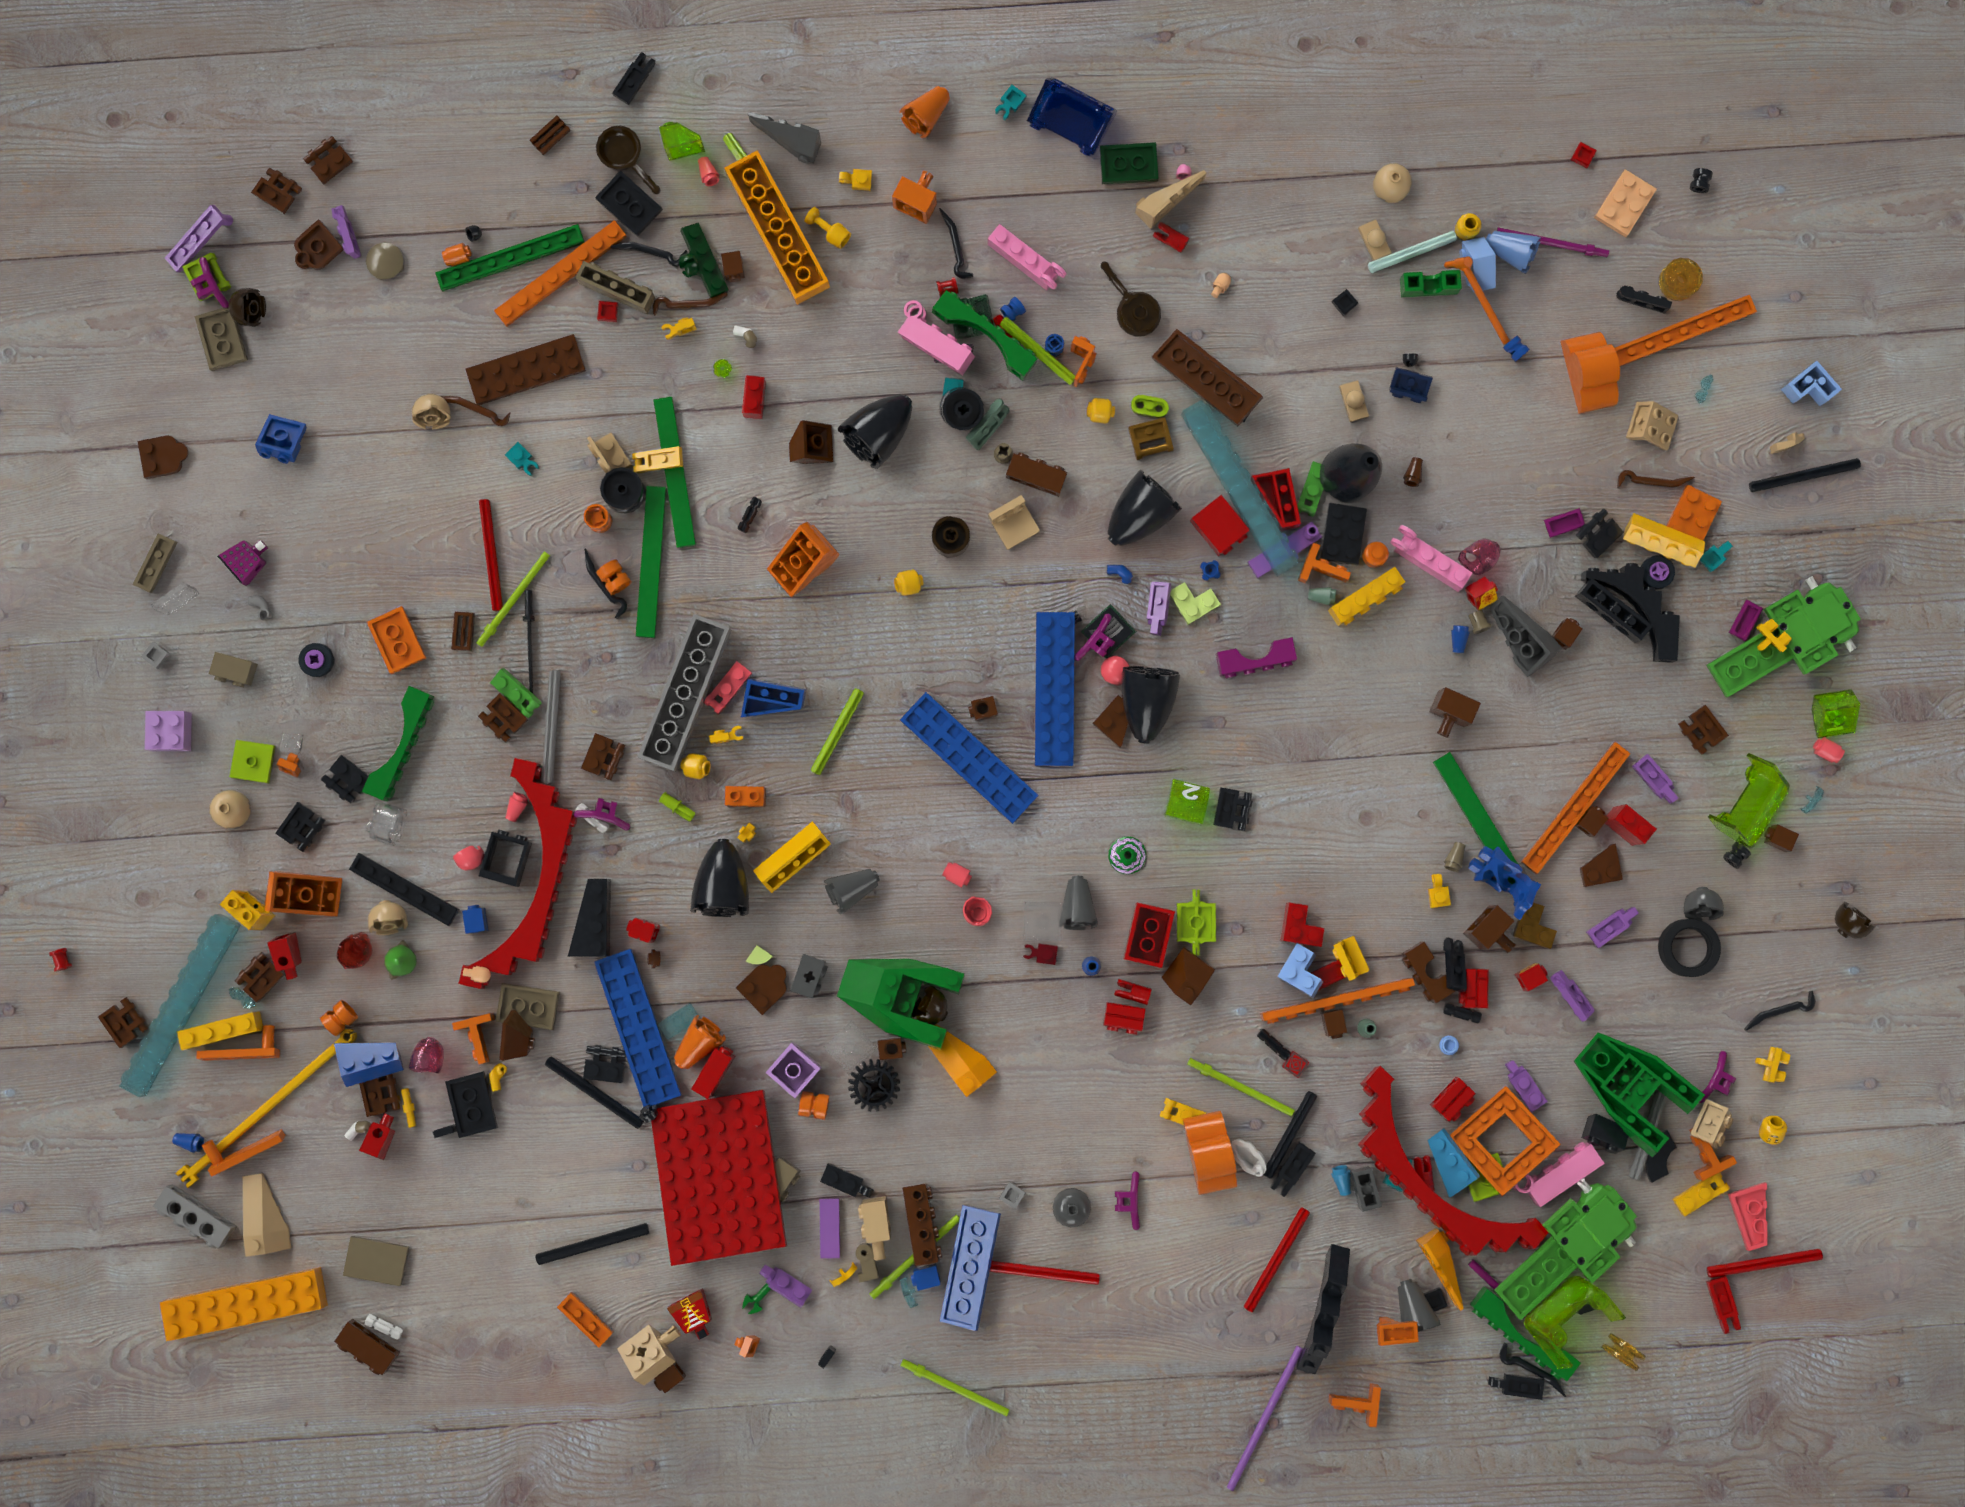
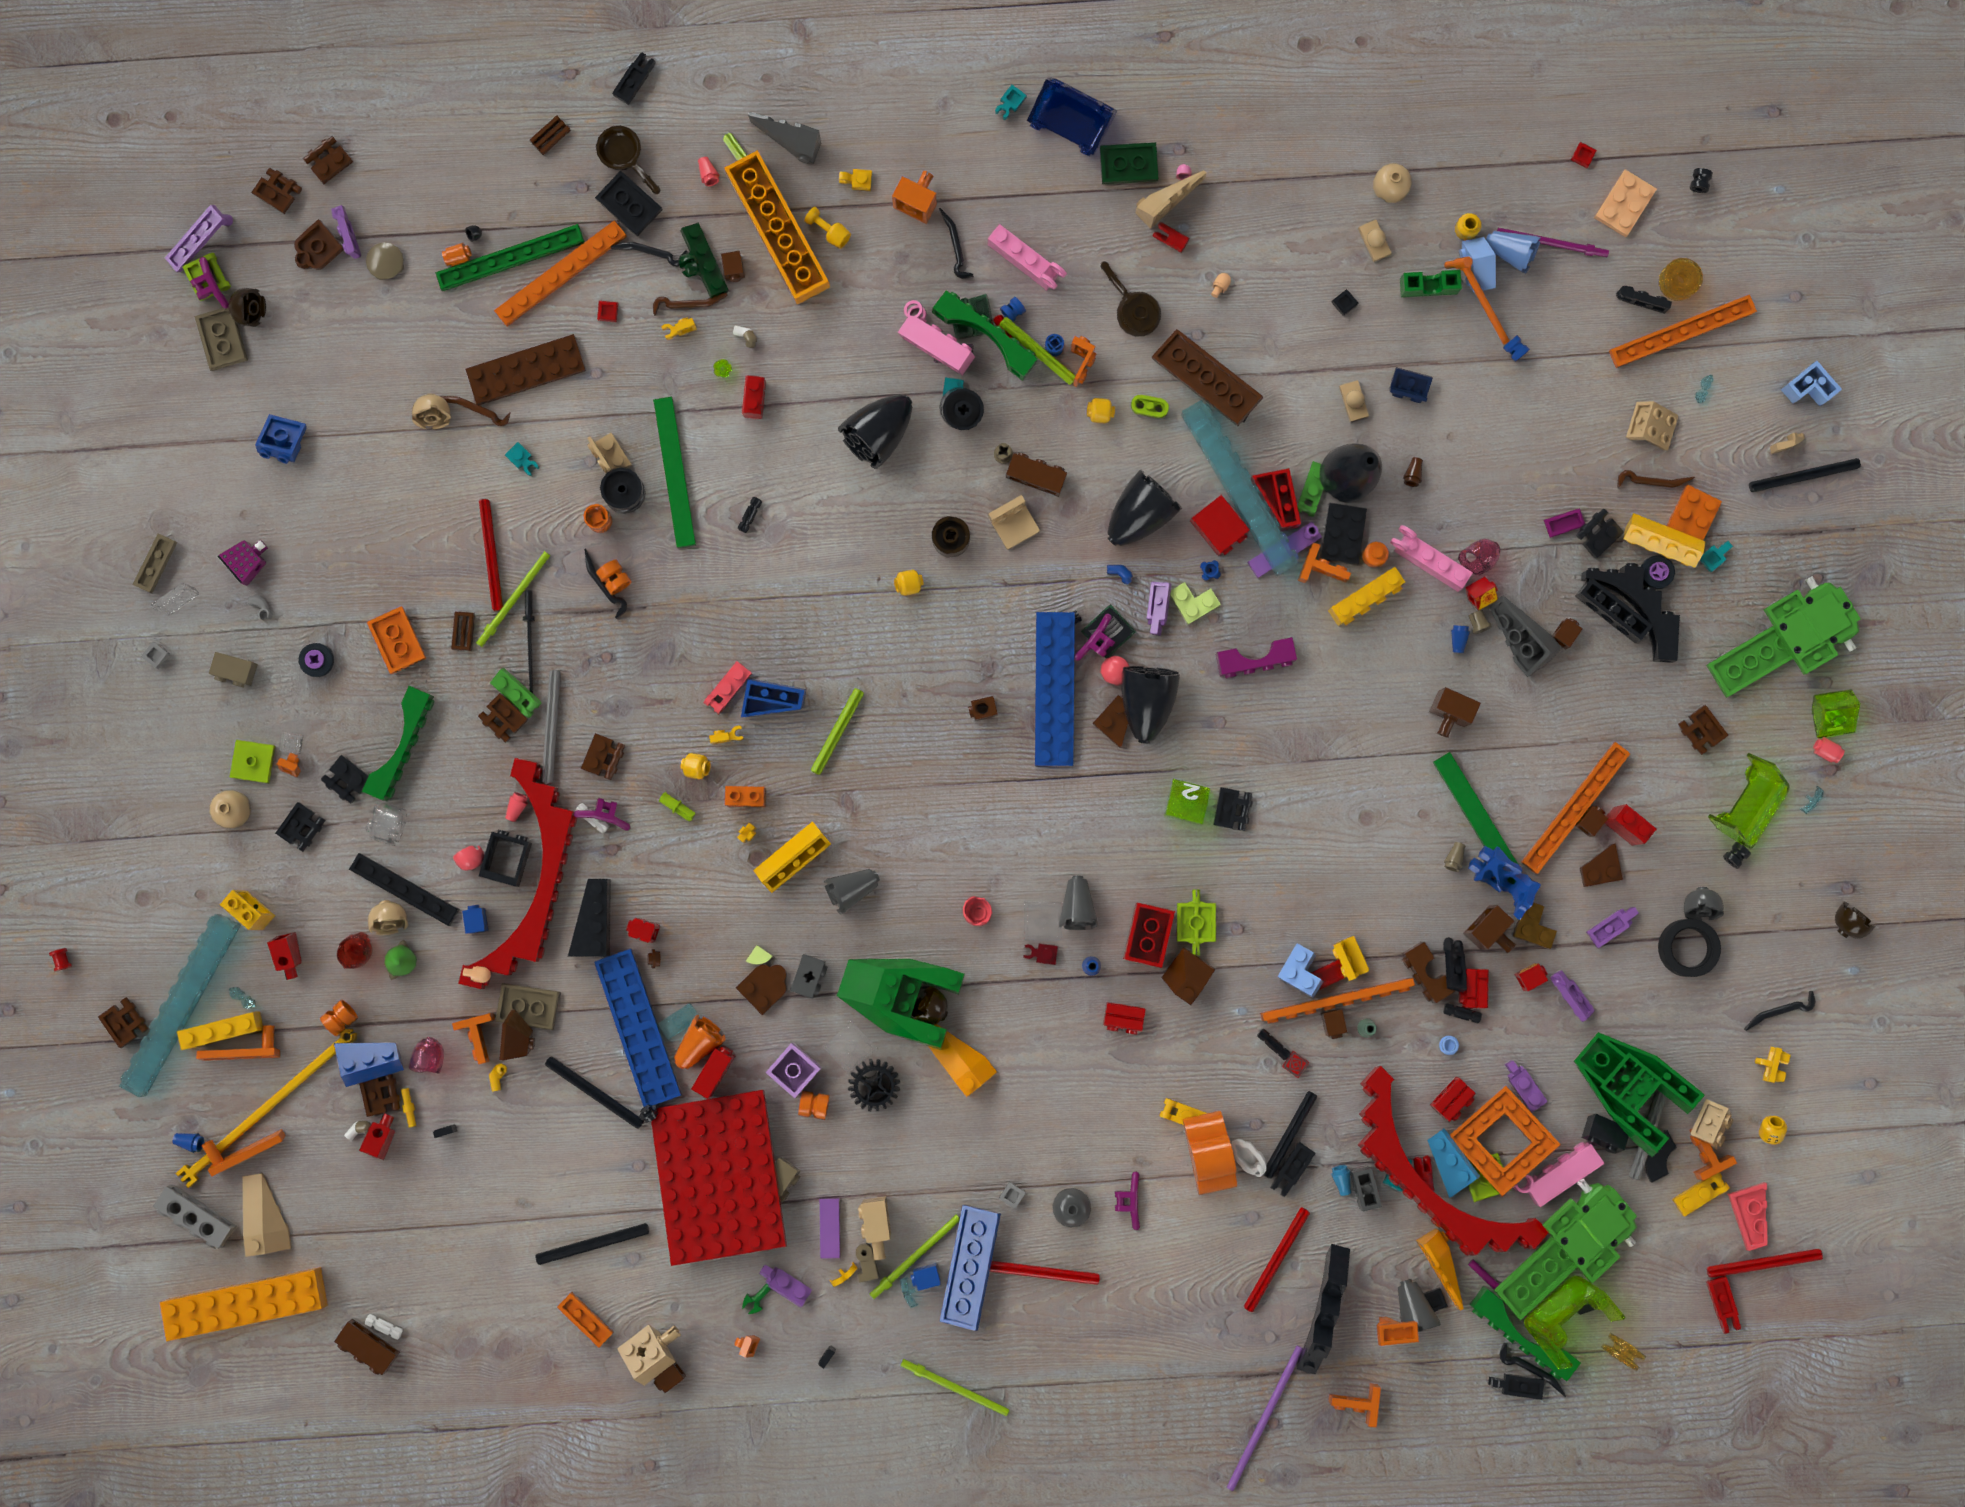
reddish brown plate [137,435,189,479] -> none
lavender brick [145,711,192,751] -> none
reddish brown plate [234,952,285,1003] -> none
orange brick [264,871,342,917] -> none
dark tan tile [343,1236,409,1286] -> none
black plate [445,1071,498,1138] -> none
dark tan brick [575,261,655,315] -> none
black plate [583,1045,626,1083] -> none
yellow plate [632,446,683,473] -> none
green tile [636,486,667,638] -> none
light grey brick [638,614,732,772] -> none
clear neon green slope [659,122,705,161] -> none
torso [667,1288,712,1340] -> none
black cylinder [690,839,749,917] -> none
orange brick [767,522,839,597] -> none
reddish brown slope [789,420,833,464] -> none
black plate [820,1163,874,1198] -> none
reddish brown brick [878,1037,907,1060] -> none
orange cone [899,86,950,138] -> none
blue plate [900,692,1039,824] -> none
reddish brown brick [902,1184,942,1266] -> none
red bush [936,277,959,297] -> none
coral brick [942,862,972,888] -> none
sand green hinge [966,398,1010,450] -> none
dish [1108,836,1146,874] -> none
red hinge [1114,979,1152,1005] -> none
pearl gold plate [1128,417,1174,460] -> none
lime bar [1187,1058,1294,1116] -> none
red brick [1280,902,1325,947] -> none
sand green cone [1308,587,1336,606] -> none
light aqua axle [1368,231,1457,273] -> none
black hinge [1403,353,1418,367] -> none
yellow plate [1428,874,1451,908] -> none
orange brick [1560,332,1620,414] -> none
medium lavender hinge [1632,754,1678,804] -> none
magenta piece [1699,1051,1736,1103] -> none
magenta tile [1728,599,1763,642] -> none
yellow hips [1756,619,1792,652] -> none
reddish brown brick [1764,824,1799,852] -> none

